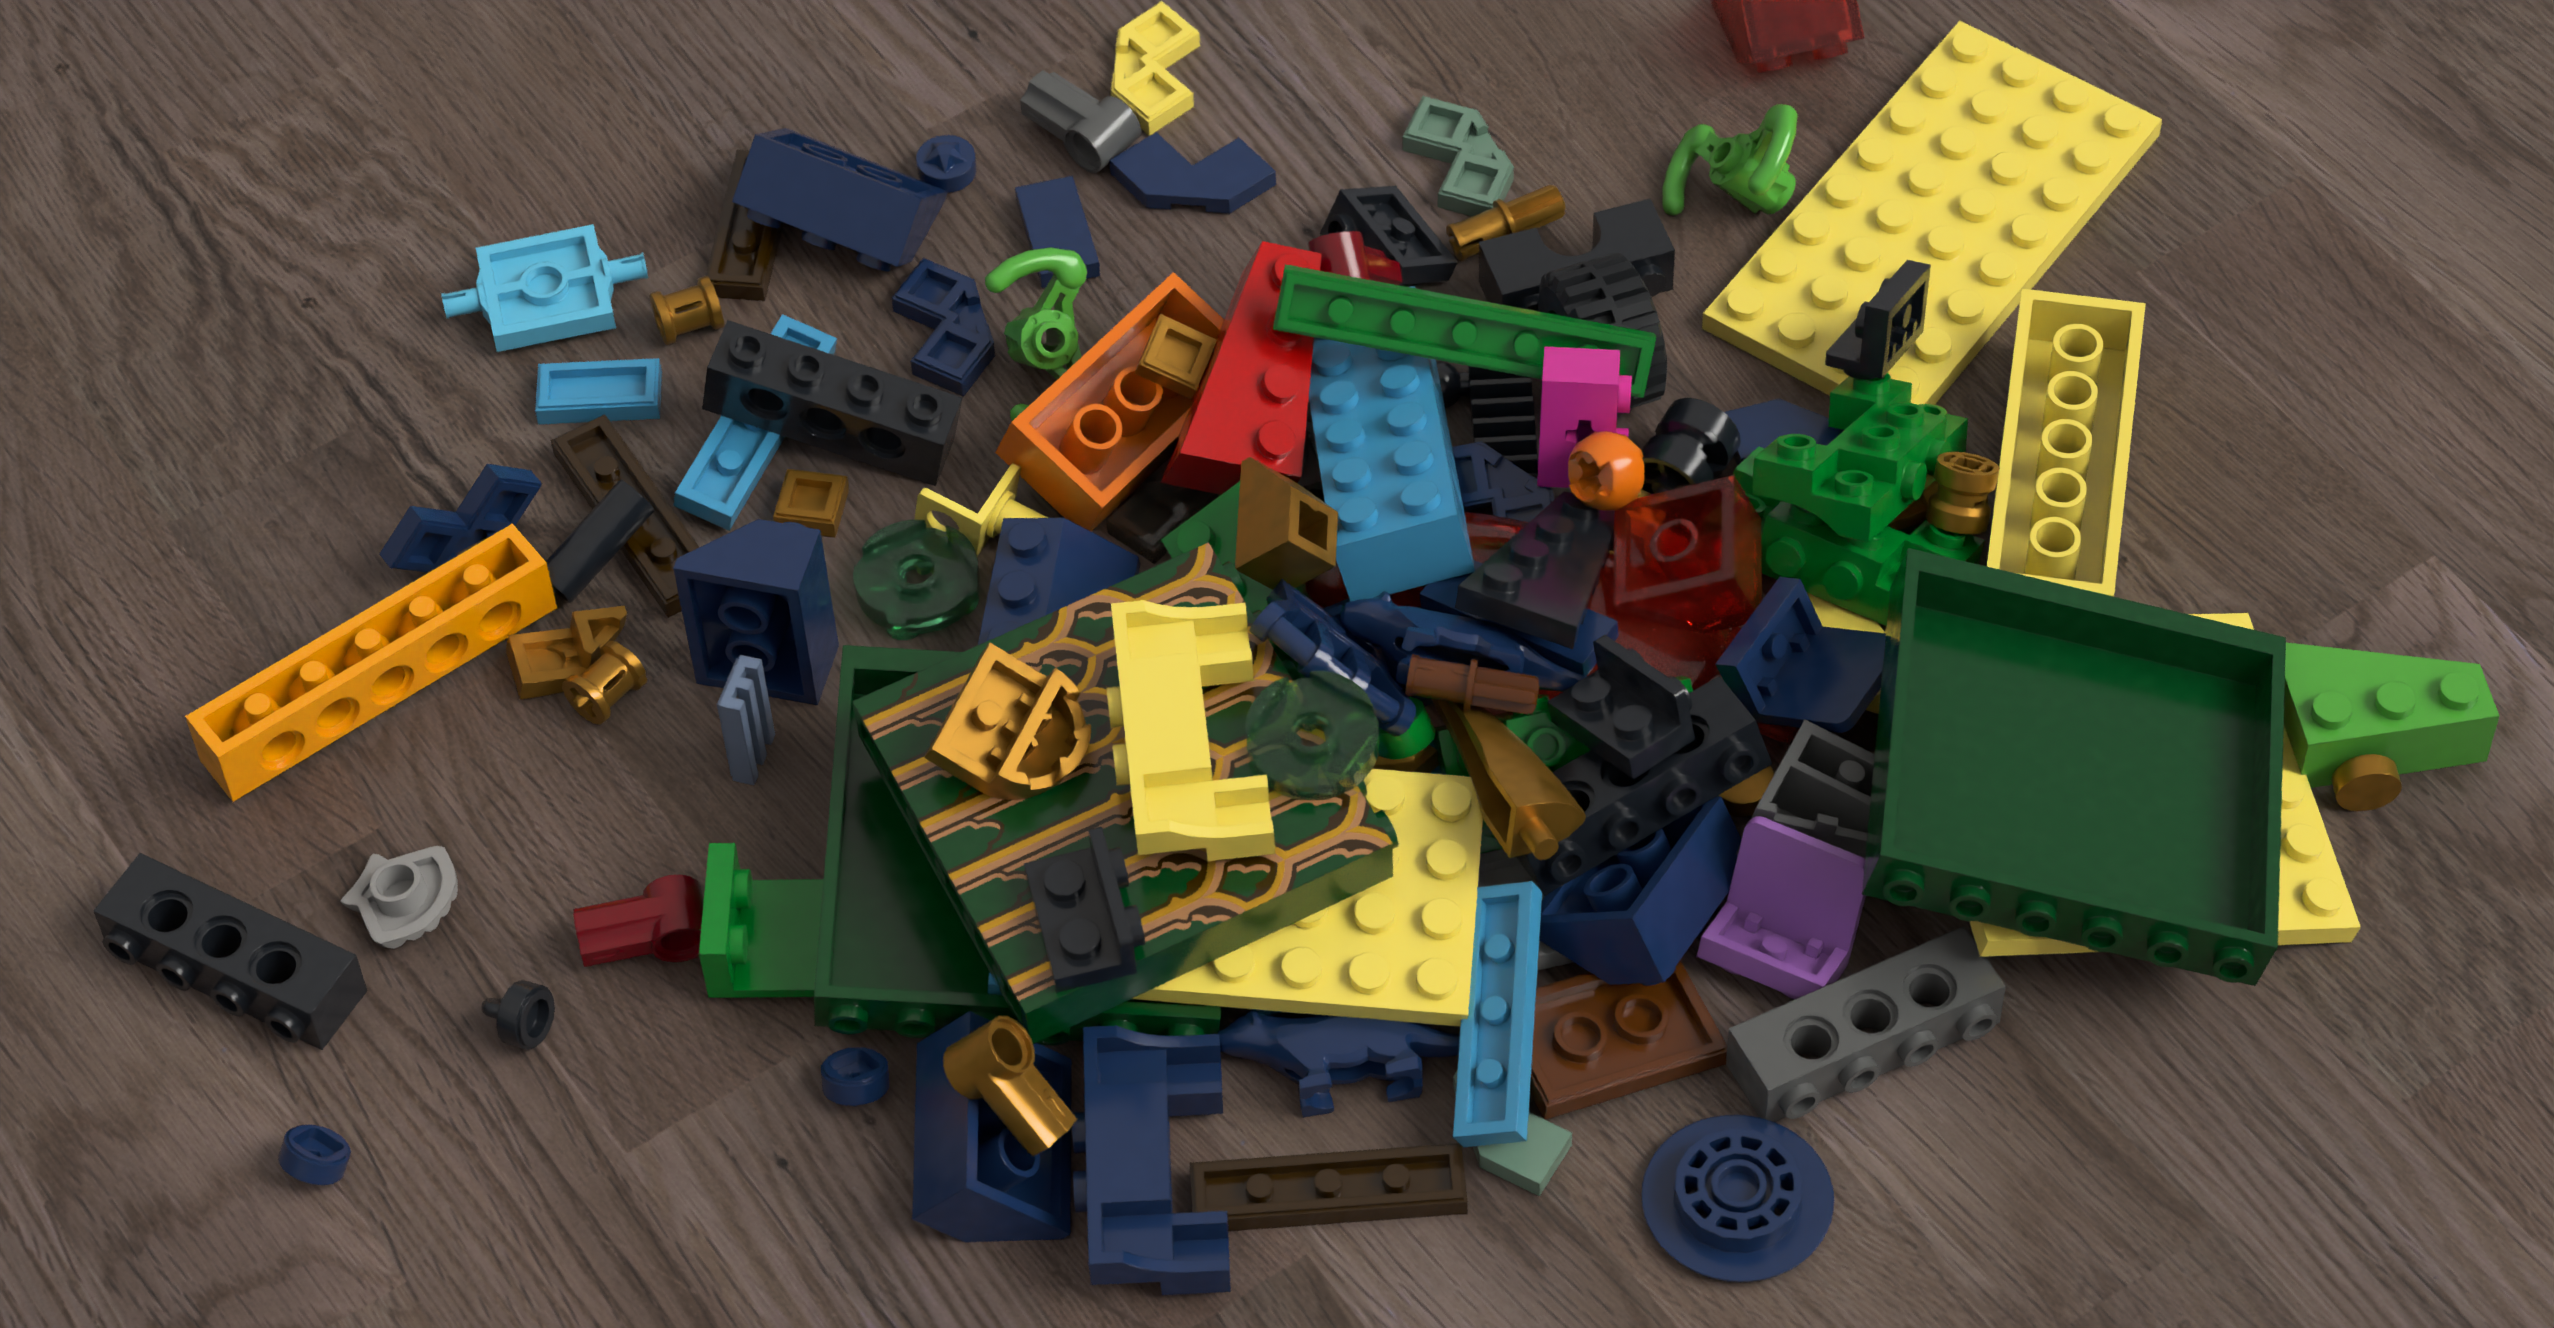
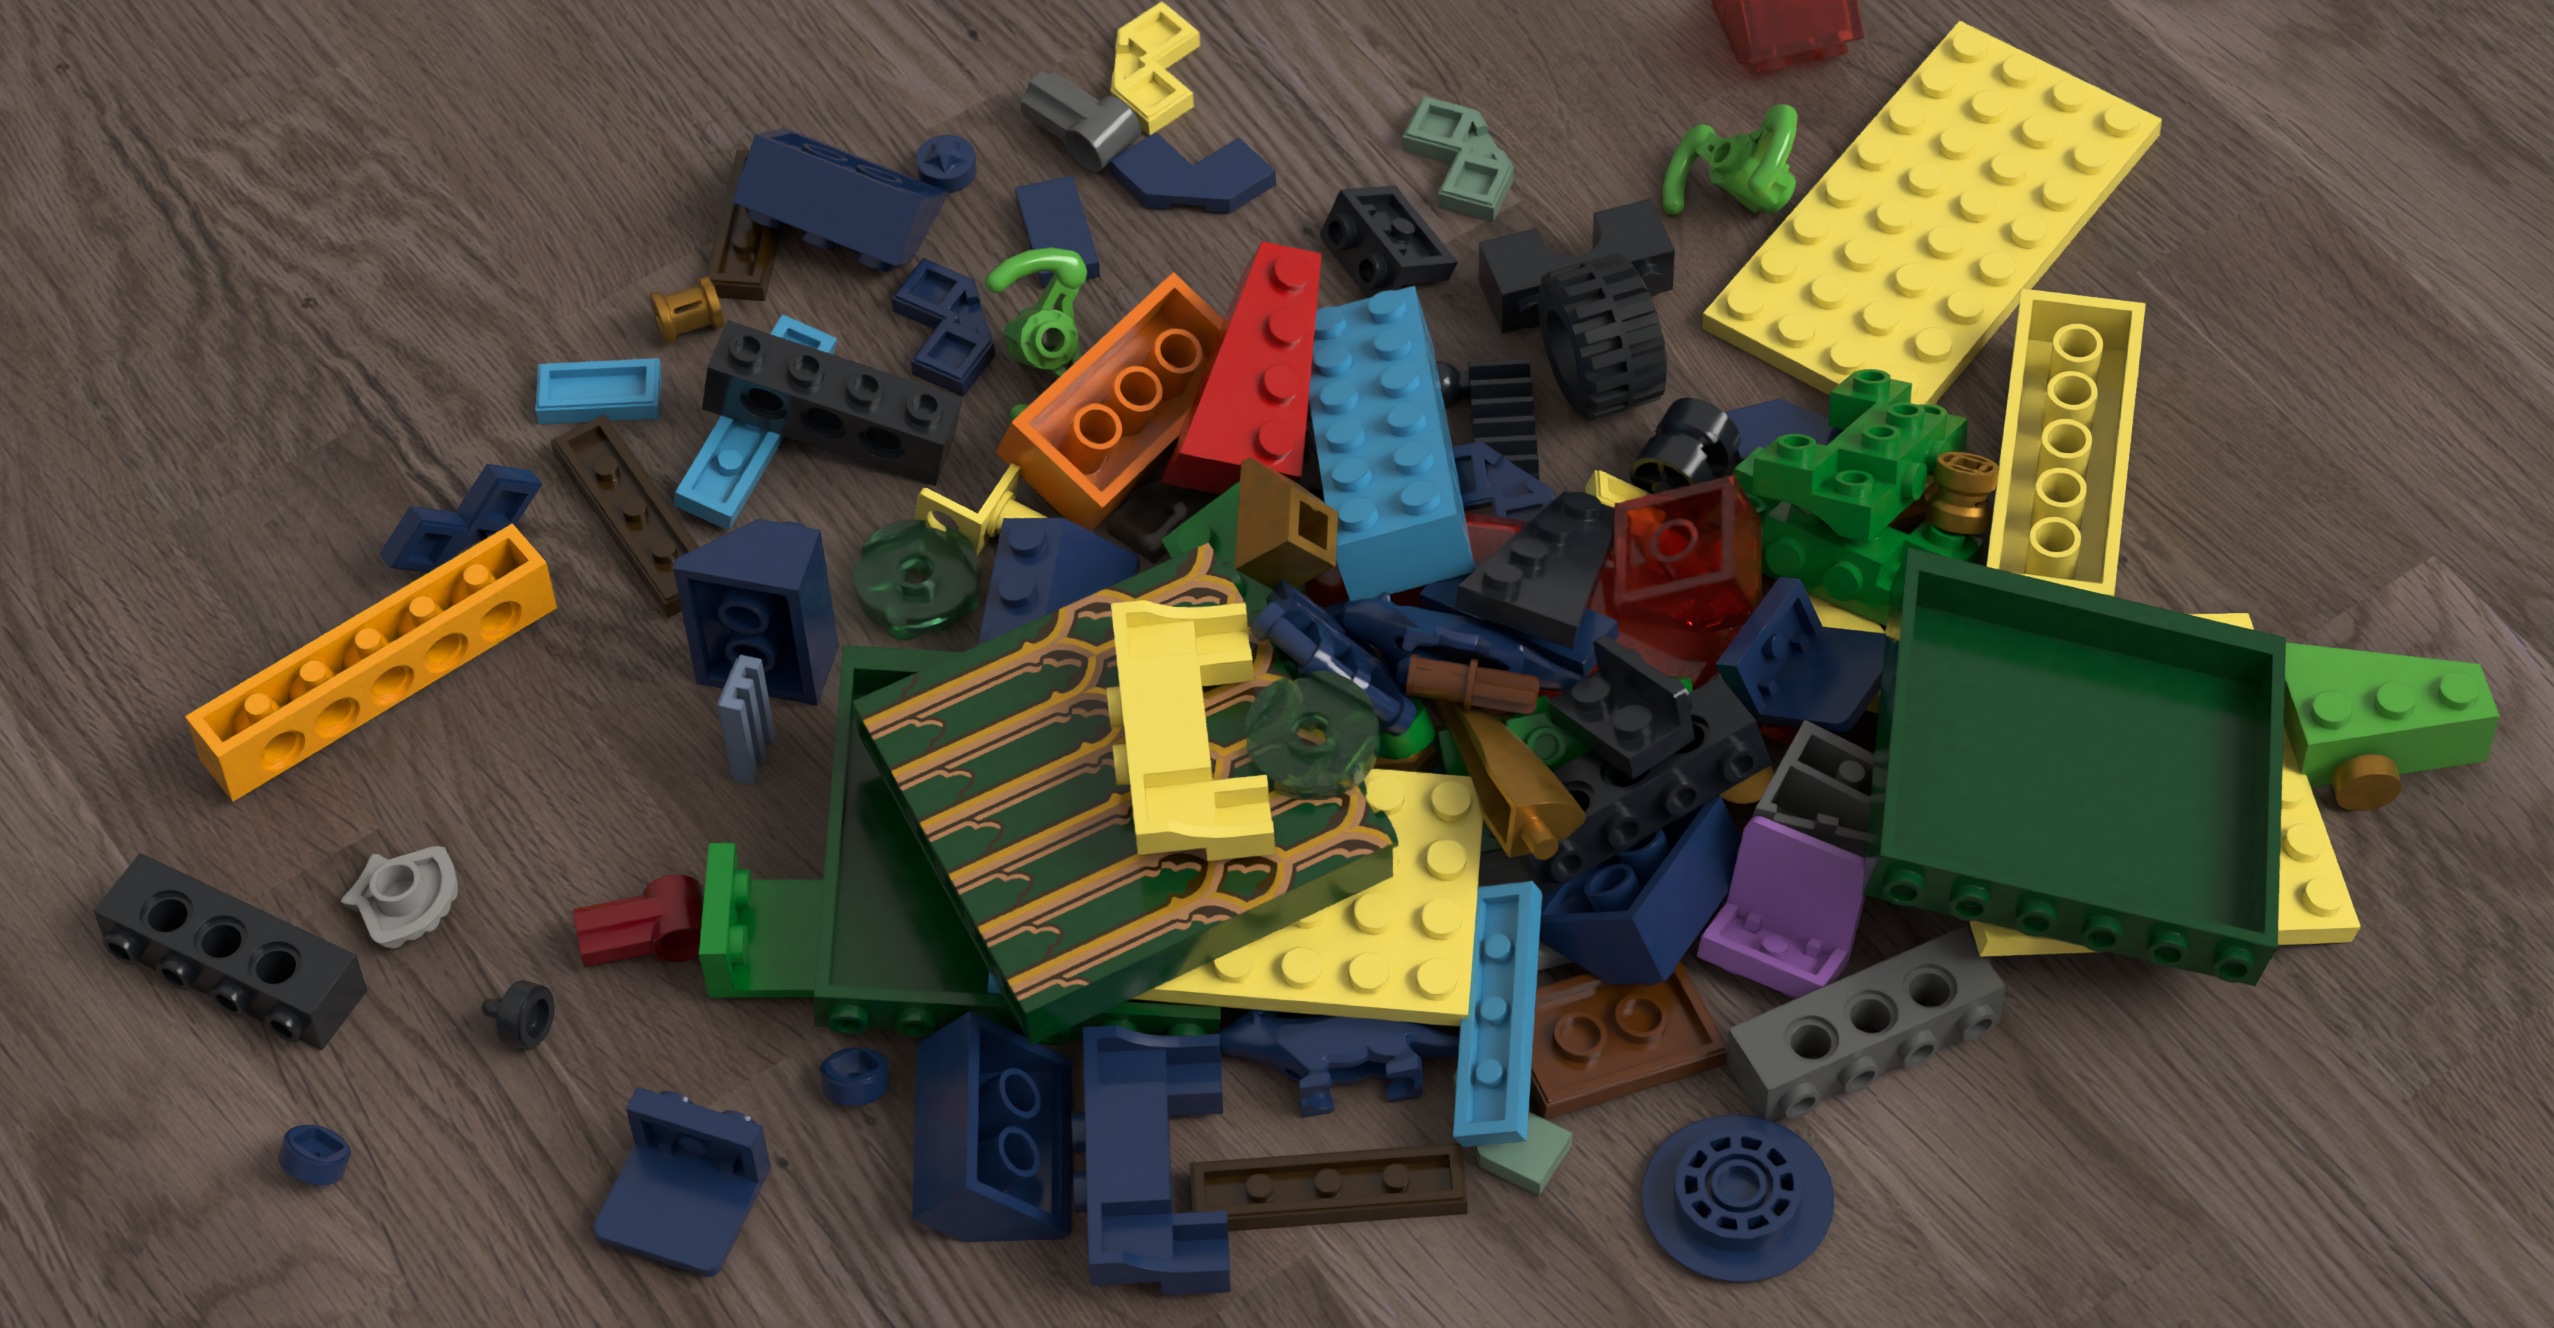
medium azure plate [441,224,648,352] -> none
pearl gold slope [506,606,627,700] -> none
black piece [546,479,655,603] -> none
pearl gold bush [562,640,647,725] -> none
pearl gold tile [773,469,849,538] -> none
pearl gold slope [924,643,1091,800] -> none
pearl gold piece [943,1016,1077,1156] -> none
black bracket [1024,826,1146,993] -> none
pearl gold tile [1134,314,1217,399] -> none
green tile [1273,264,1656,398] -> none
dark red piece [1308,231,1403,285] -> none
pearl gold axle [1446,185,1566,262] -> none
dark pink brick [1537,346,1632,488] -> none
orange piece [1568,431,1644,511] -> none
black bracket [1825,260,1931,379] -> none
none -> dark blue bracket [594,1087,771,1277]

